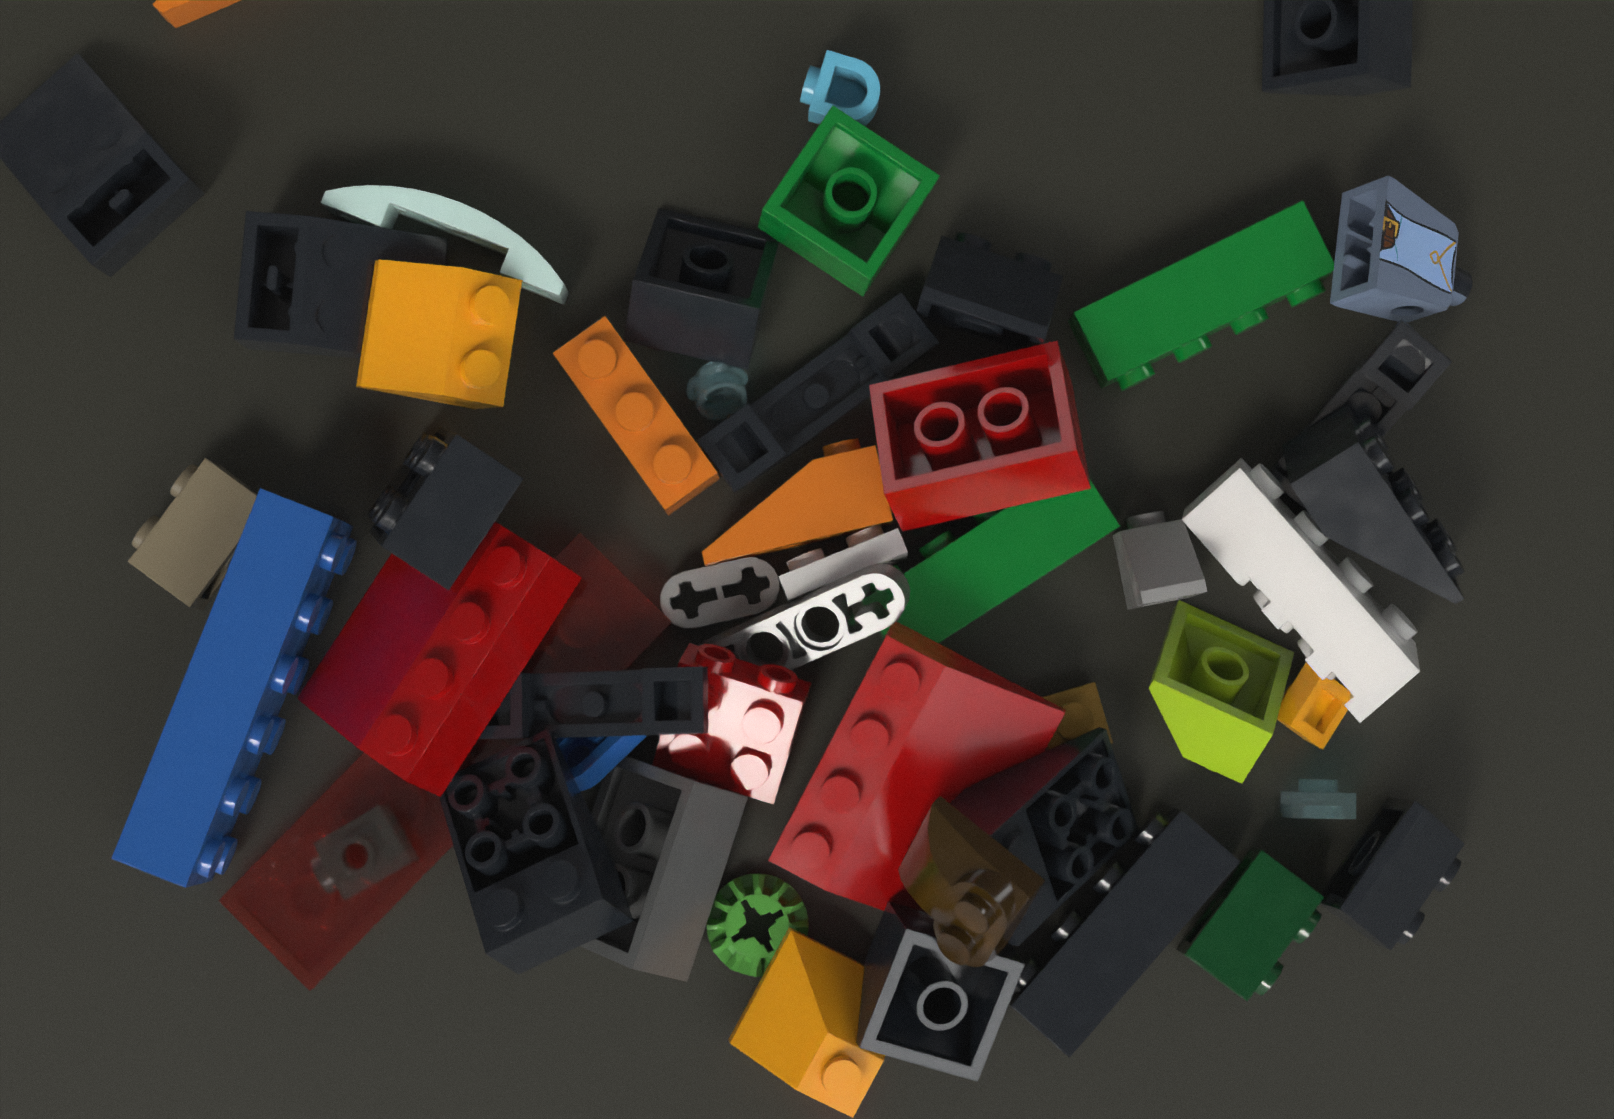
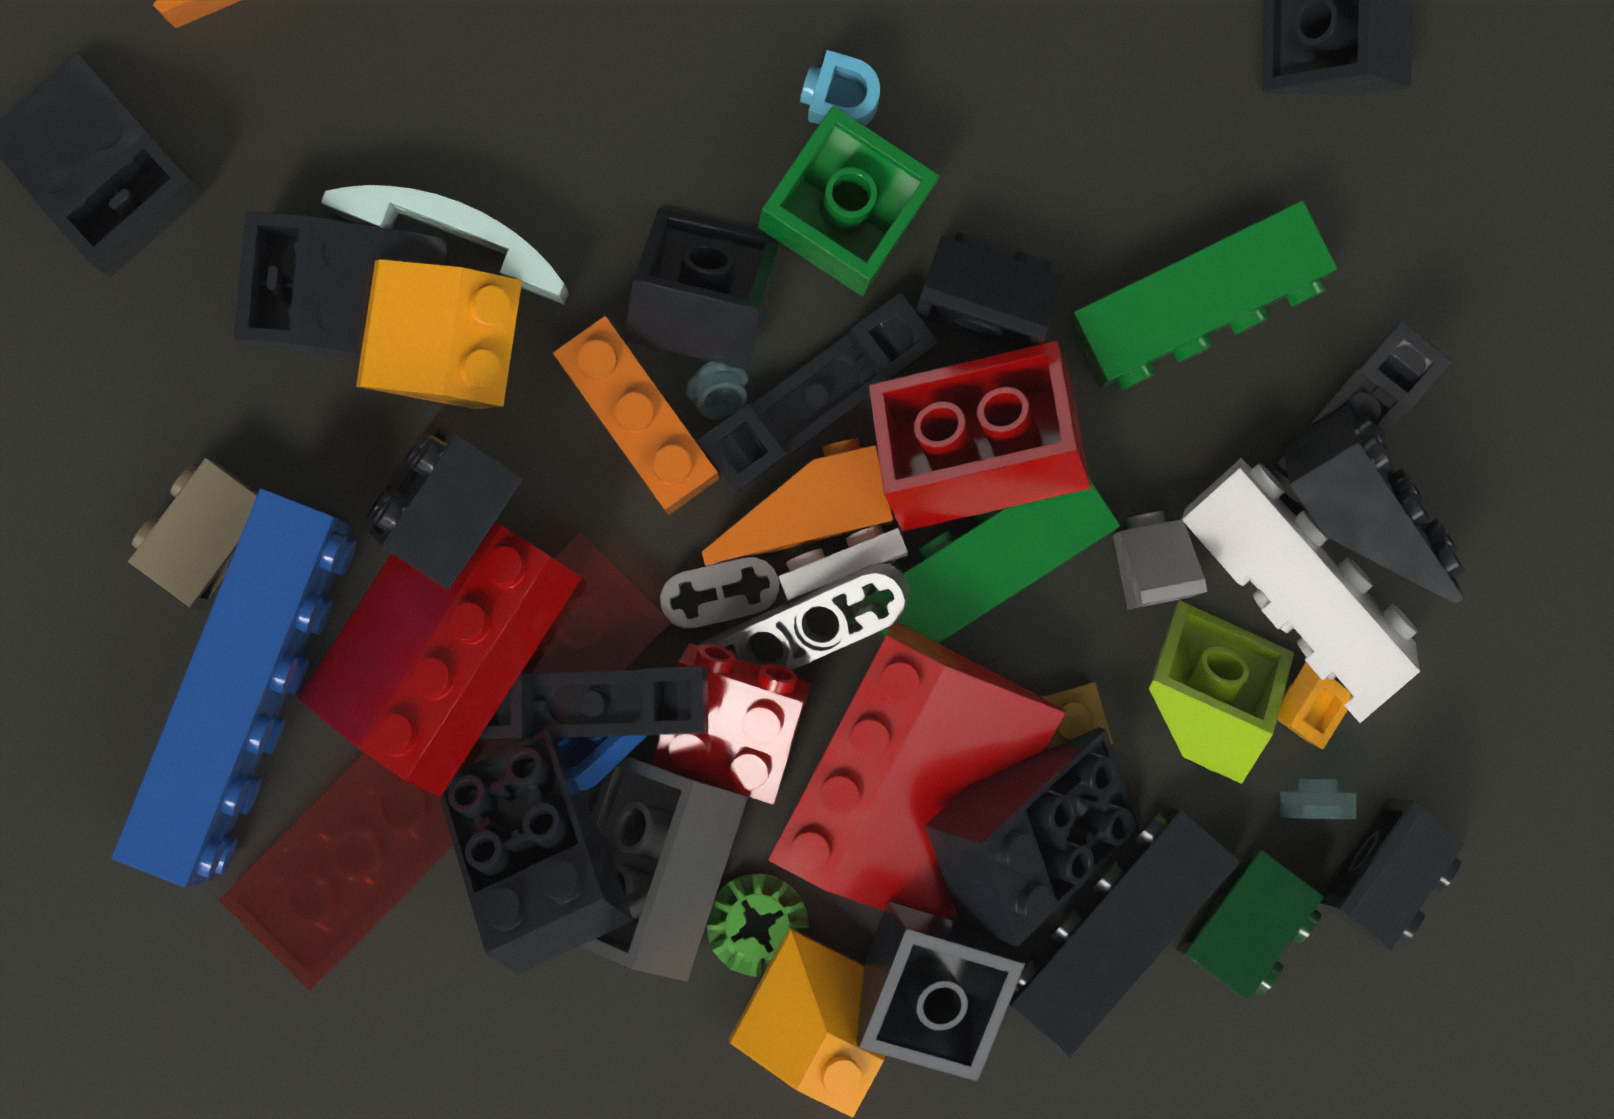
clear smoke brick [310,803,420,900] -> none
dark brown slope [898,796,1045,967] -> none
sand blue torso [1330,176,1473,322] -> none

